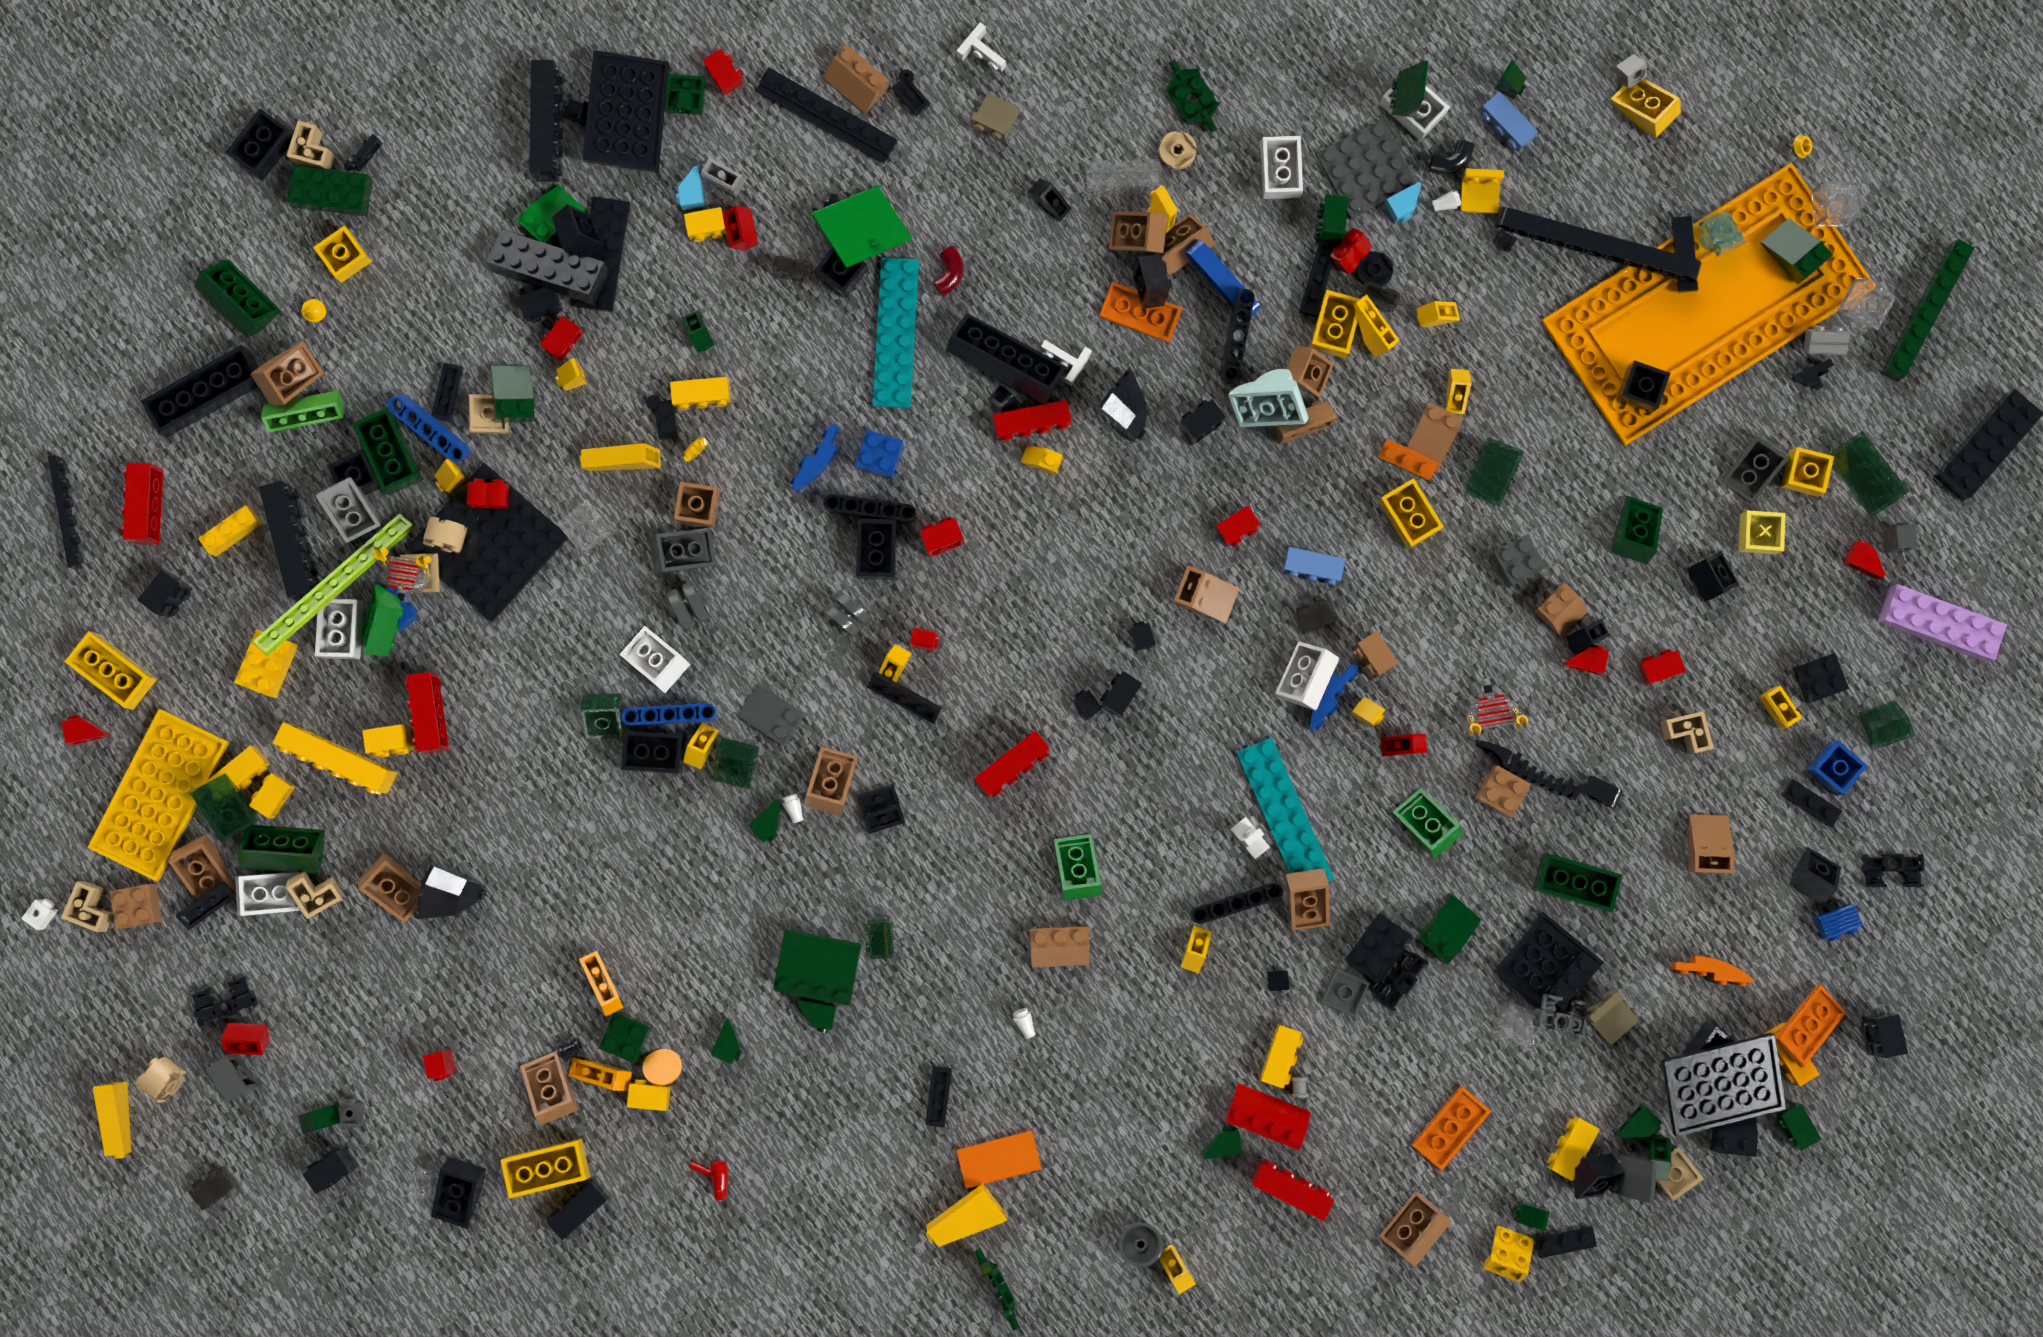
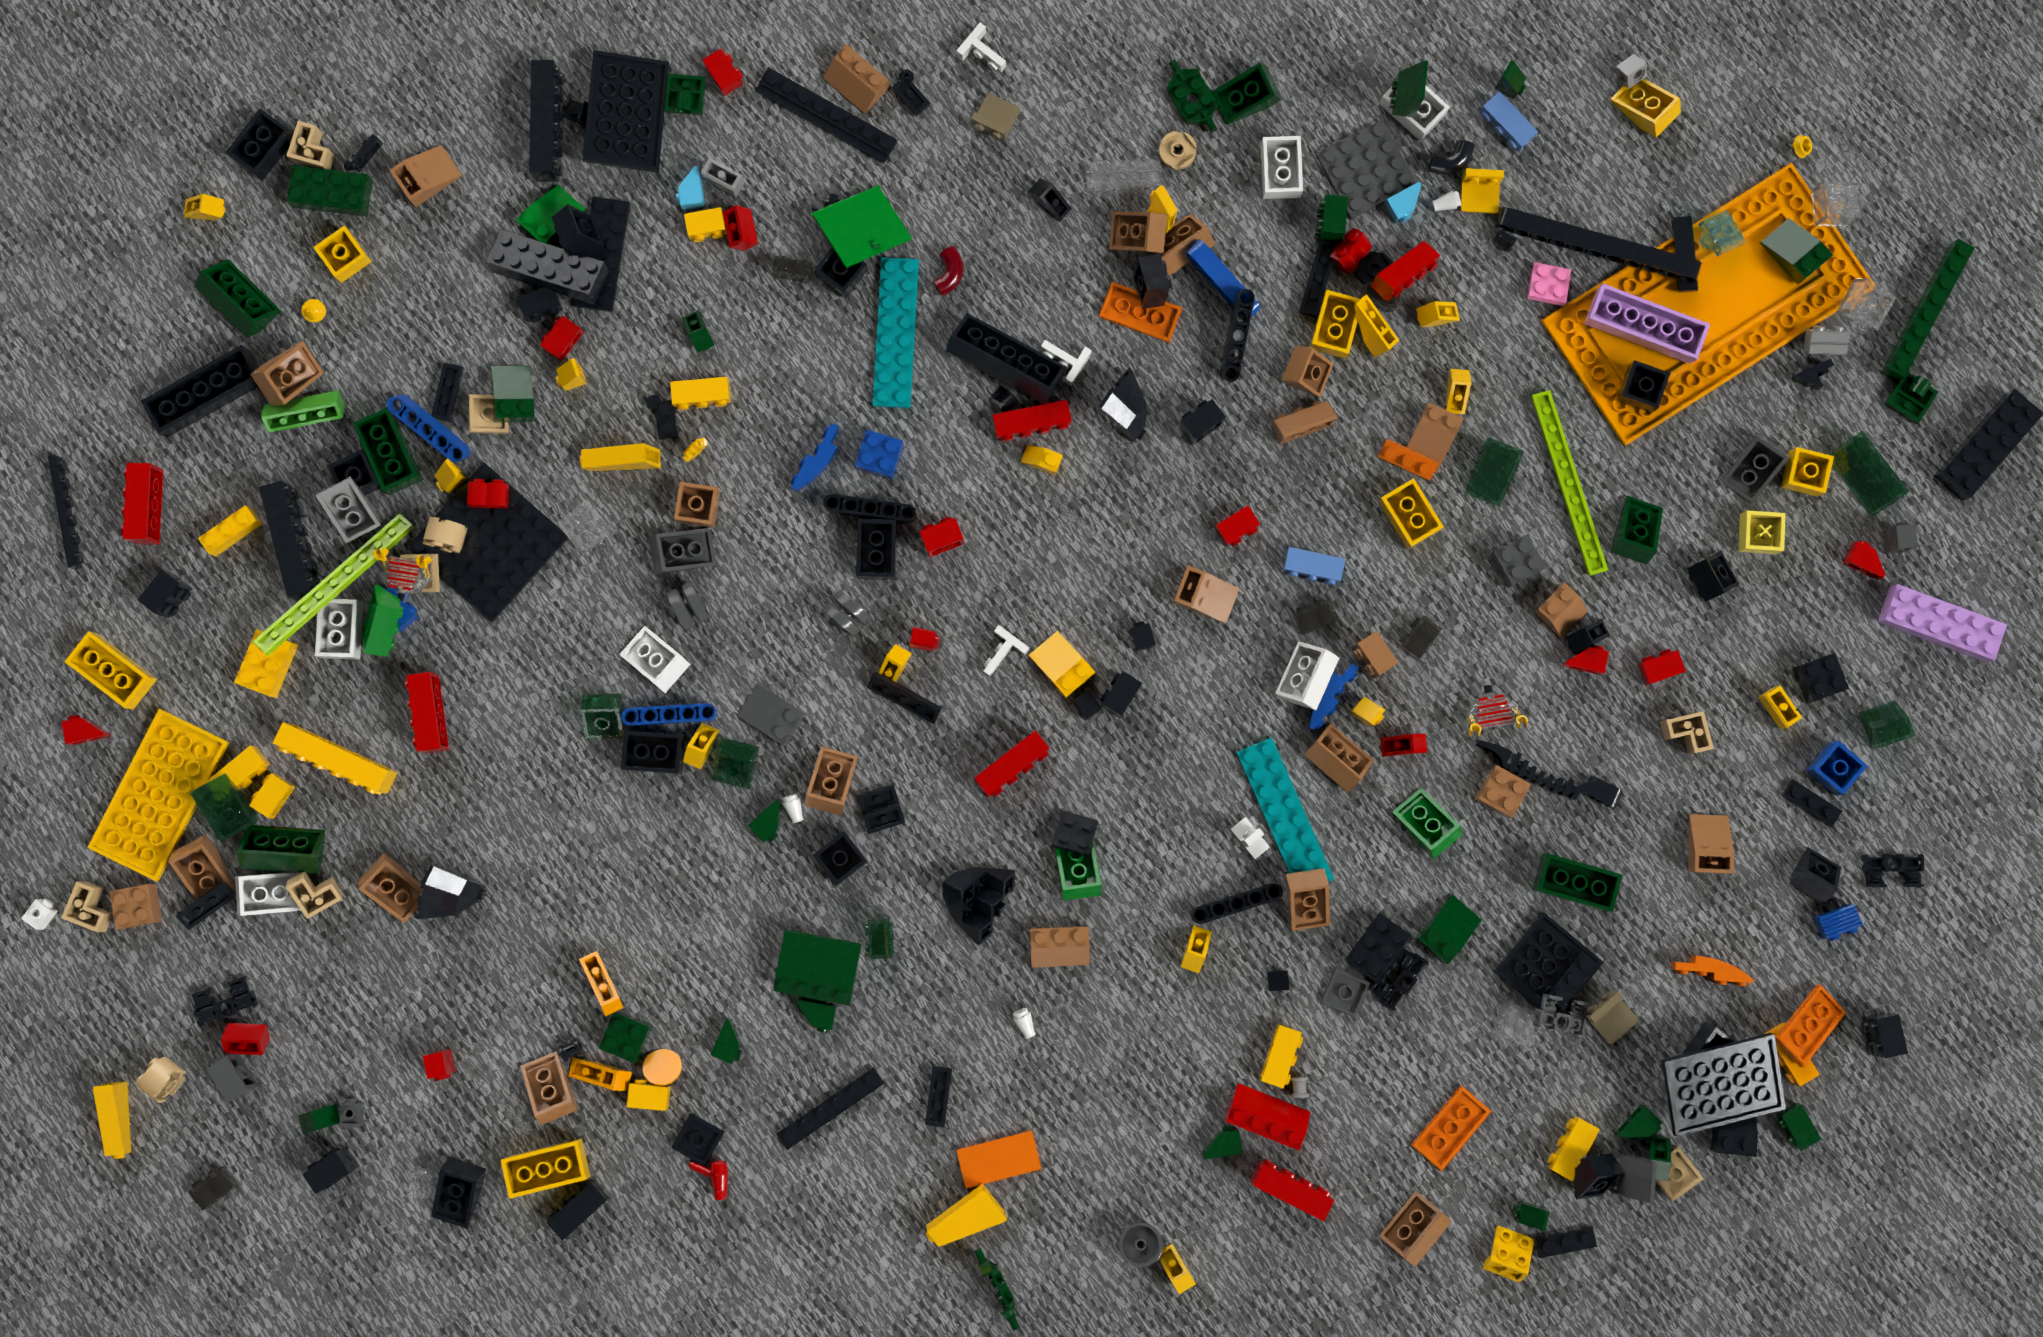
yellow brick [362,724,414,758] -> none
light aqua brick [1228,369,1309,427] -> none
none -> yellow slope [184,194,225,220]
none -> medium nougat slope [389,145,463,207]
none -> black tile [671,1113,725,1167]
none -> black plate [776,1067,884,1150]
none -> black brick [813,831,869,886]
none -> black brick [942,867,1015,945]
none -> white bracket [983,625,1029,677]
none -> yellow slope [1029,631,1095,699]
none -> black plate [1051,810,1098,857]
none -> dark green slope [1212,63,1282,124]
none -> medium nougat slope [1304,723,1374,792]
none -> red brick [1371,241,1440,301]
none -> clear smoke brick [1399,615,1442,661]
none -> bright pink plate [1527,262,1571,306]
none -> lime plate [1531,390,1608,576]
none -> lavender brick [1584,283,1710,364]
none -> dark green plate [1884,372,1939,424]

